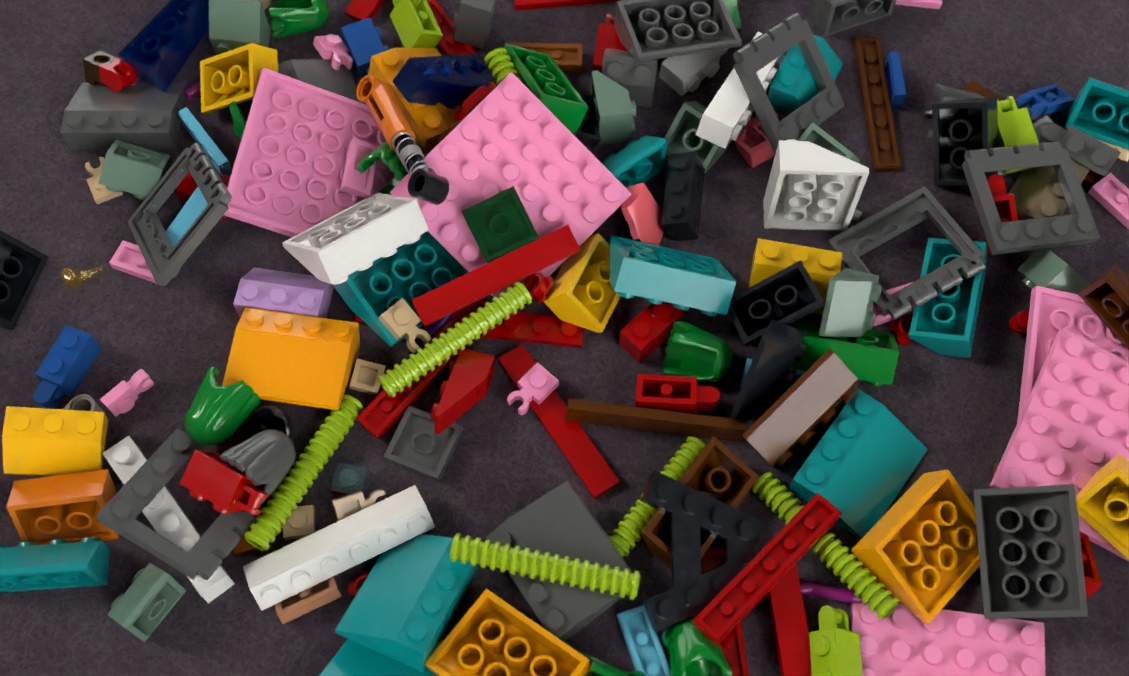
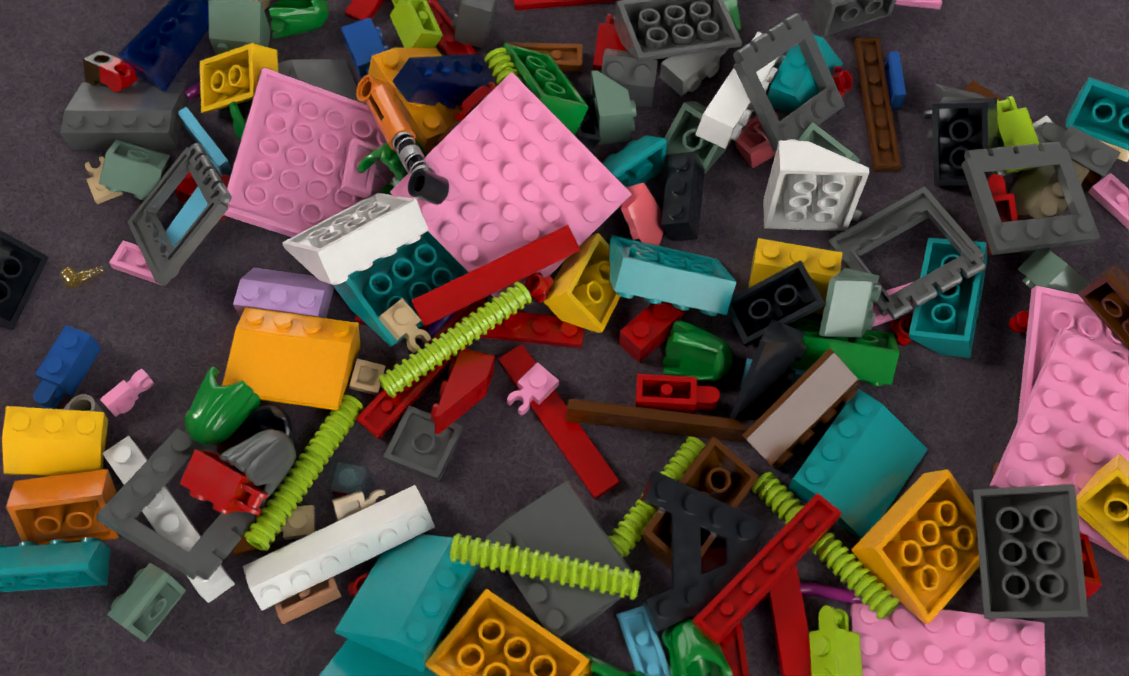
bright pink plate [313,34,353,70] -> none
dark green plate [461,186,539,263] -> none
blue hinge [1015,84,1075,120] -> none
none -> red plate [831,66,853,97]

